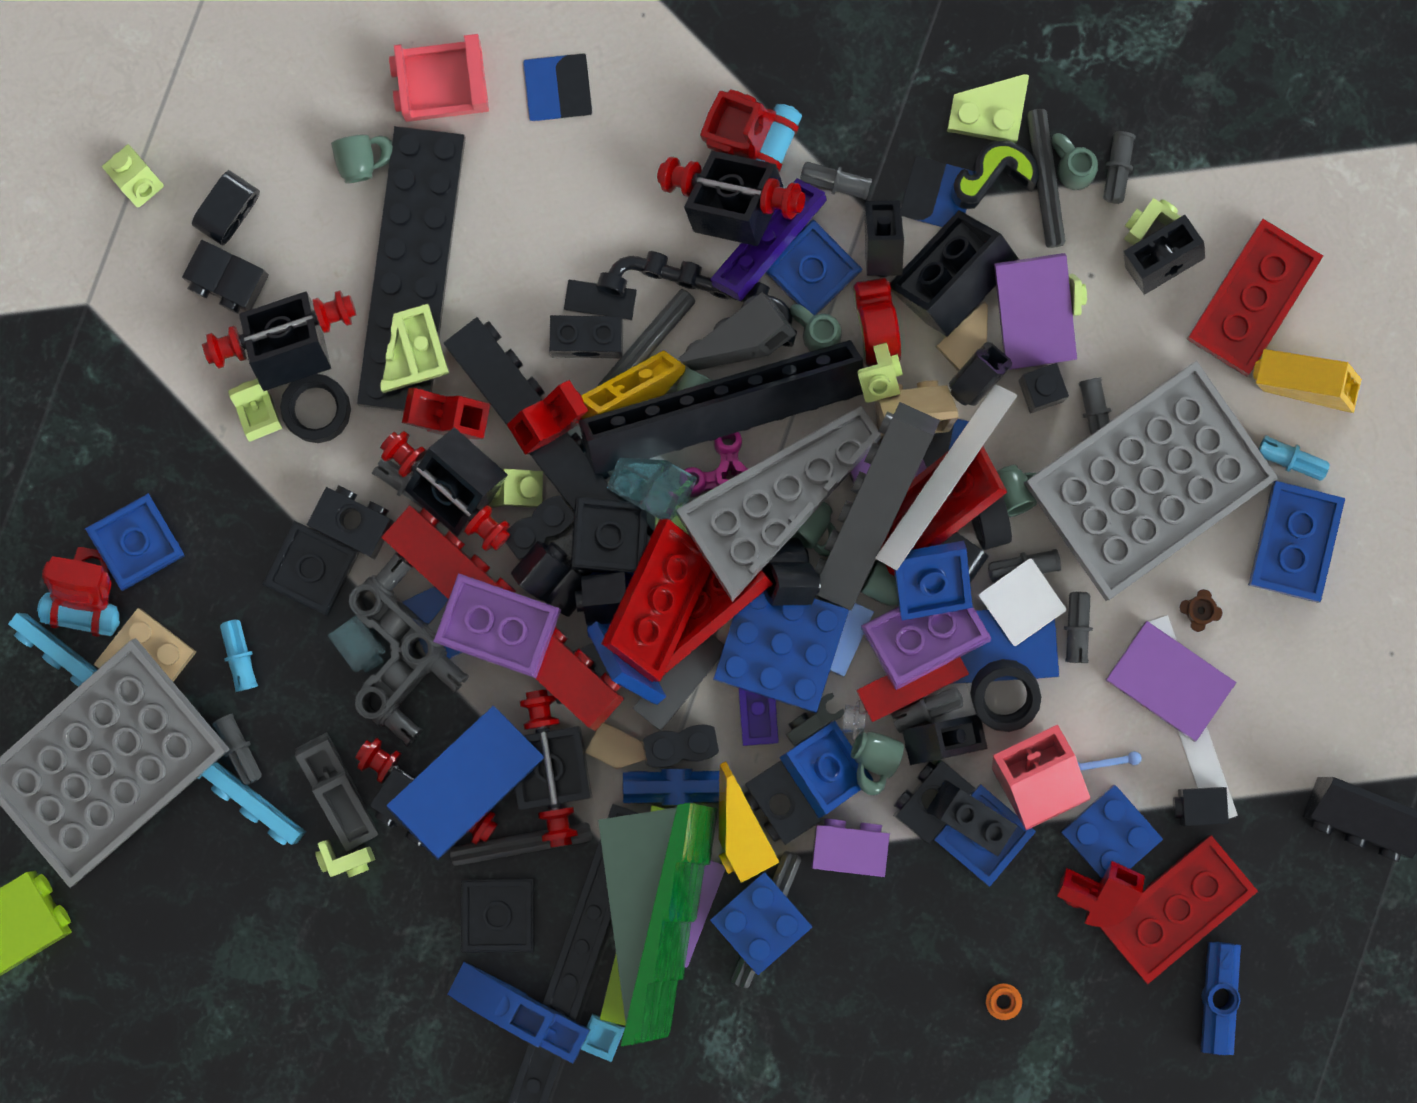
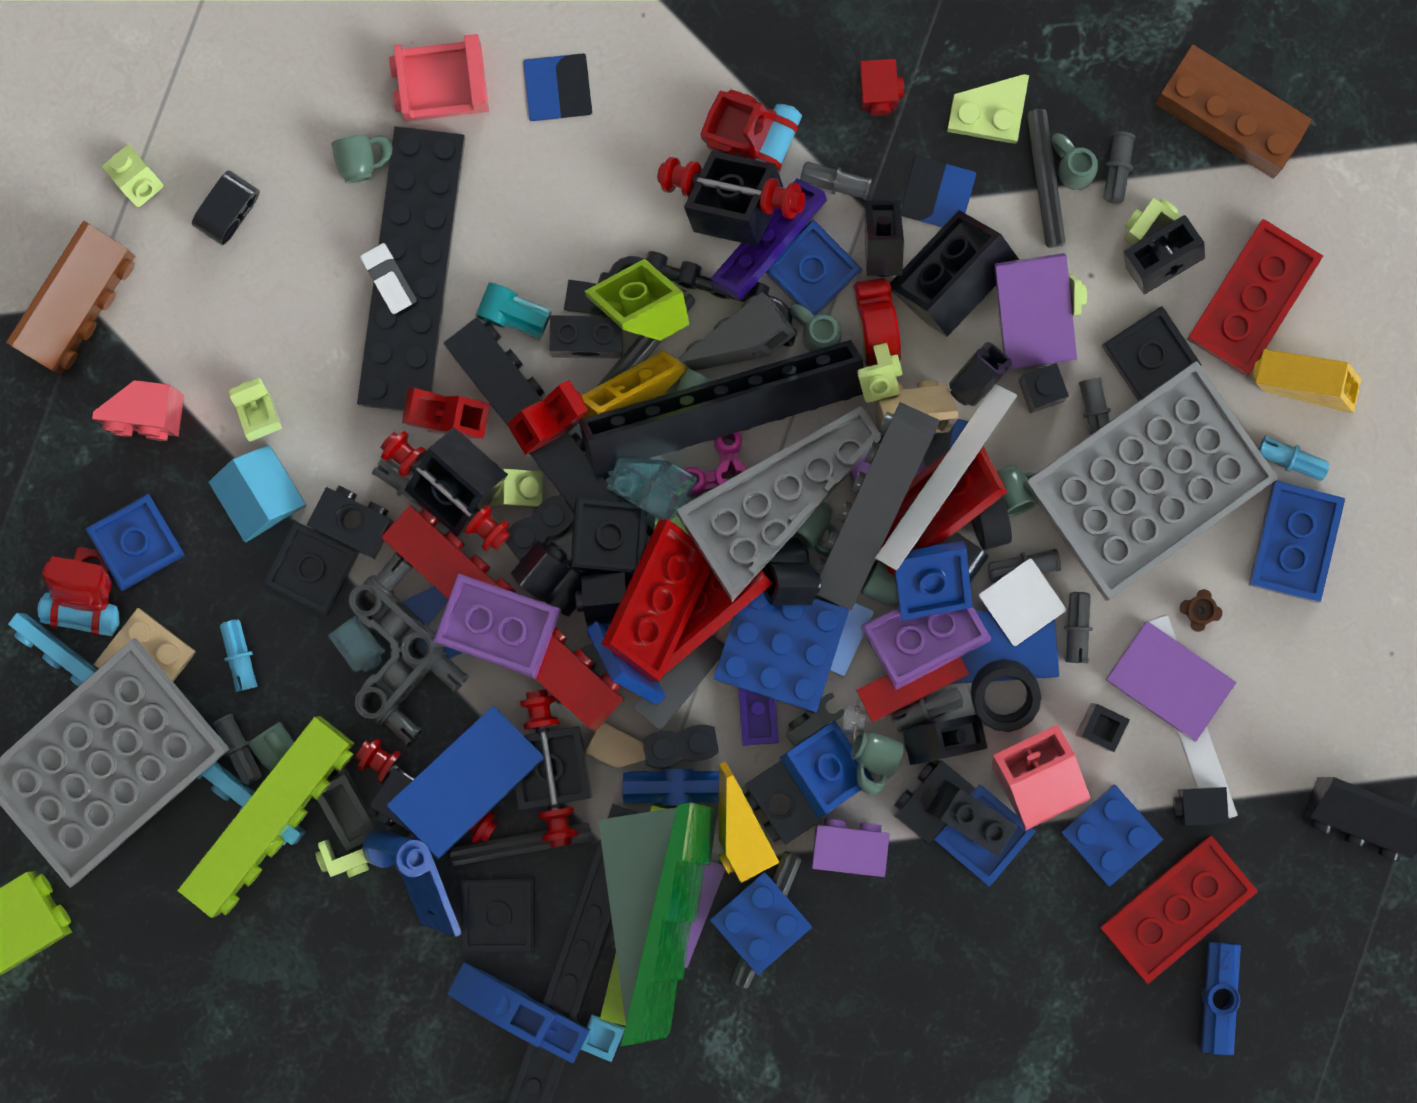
black brick [182,240,269,314] -> none
black brick [202,290,357,392] -> none
black tyre [280,374,351,443] -> none
yellowish green wing [380,304,449,393] -> none
tan tile [936,301,988,371] -> none
black animal [951,140,1039,209] -> none
orange plate [985,983,1022,1020] -> none
red brick [1057,861,1145,927] -> none
light blue hinge [1078,751,1142,770] -> none
none -> slope [6,220,135,375]
none -> coral slope [92,380,184,441]
none -> lime brick [177,716,355,918]
none -> medium azure slope [208,445,307,543]
none -> sand green piece [248,722,294,772]
none -> white sticker [360,243,417,314]
none -> blue door [362,830,462,937]
none -> teal piece [475,282,552,340]
none -> lime slope [585,259,690,341]
none -> red brick [859,59,904,116]
none -> black brick [1075,703,1130,752]
none -> black tile [1102,306,1202,401]
none -> dark orange slope [1154,45,1312,179]

